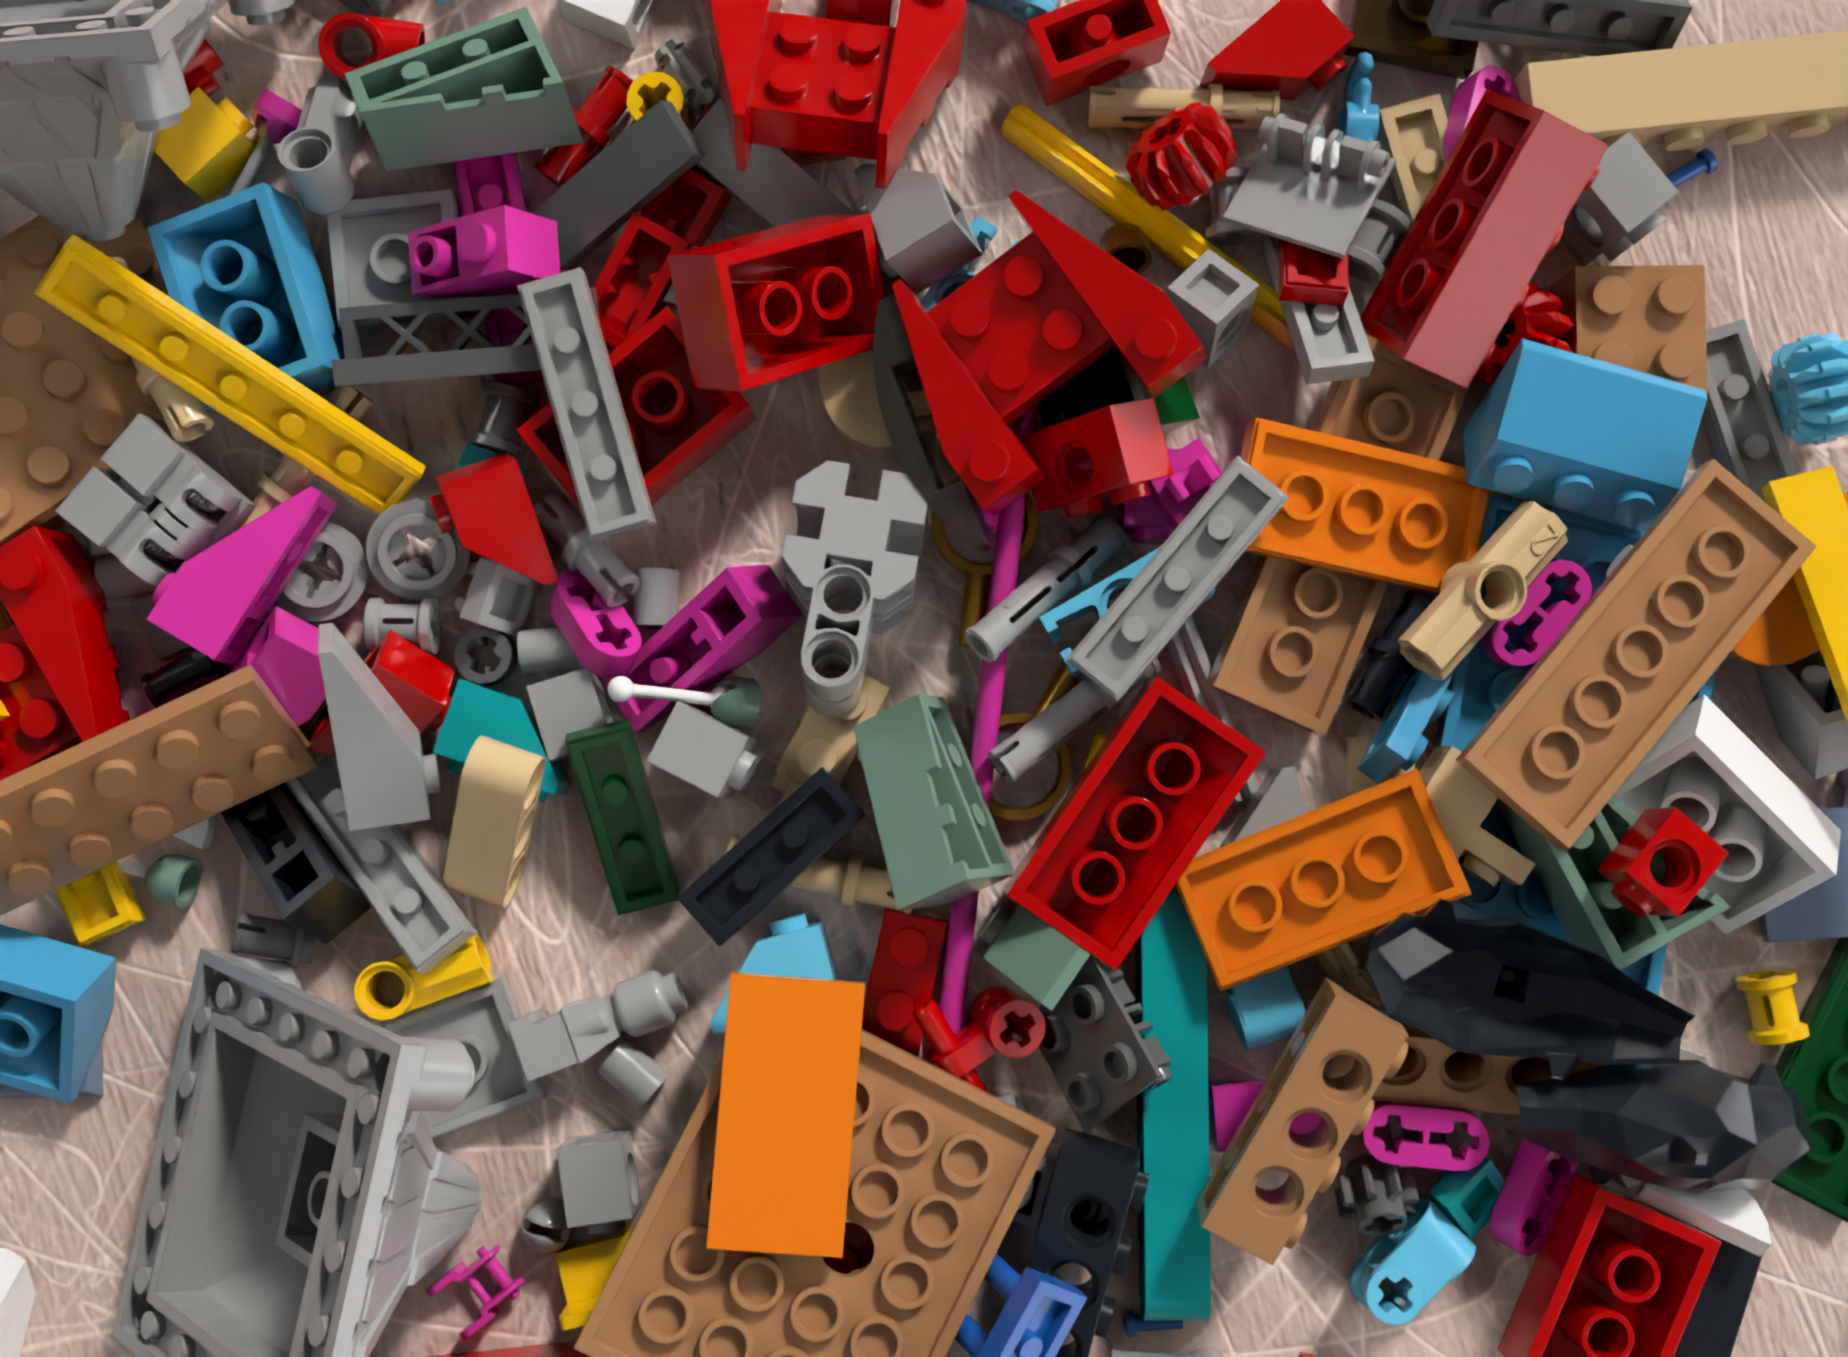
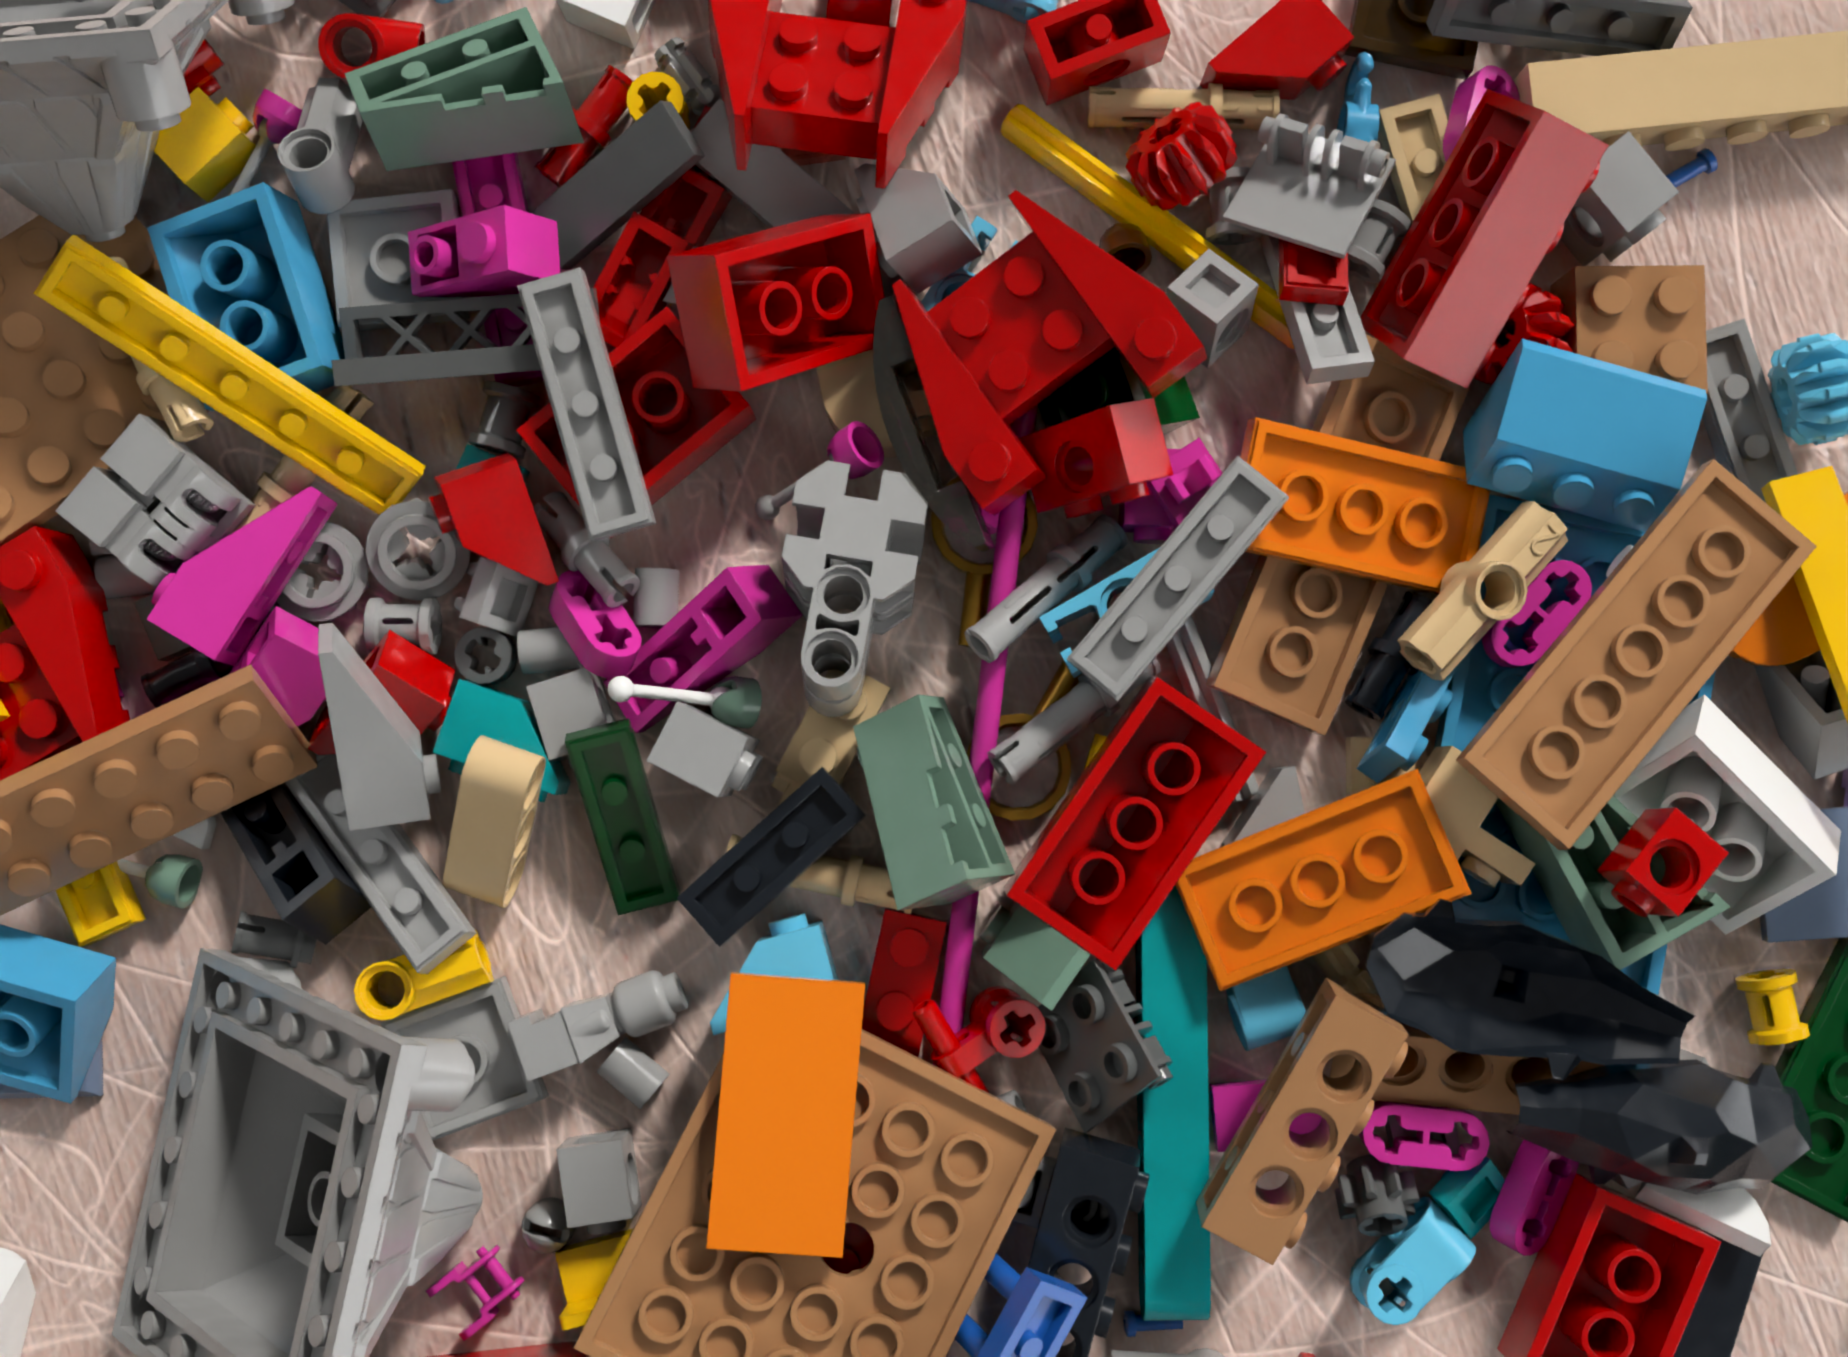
none -> dark pink hinge [755,421,884,520]

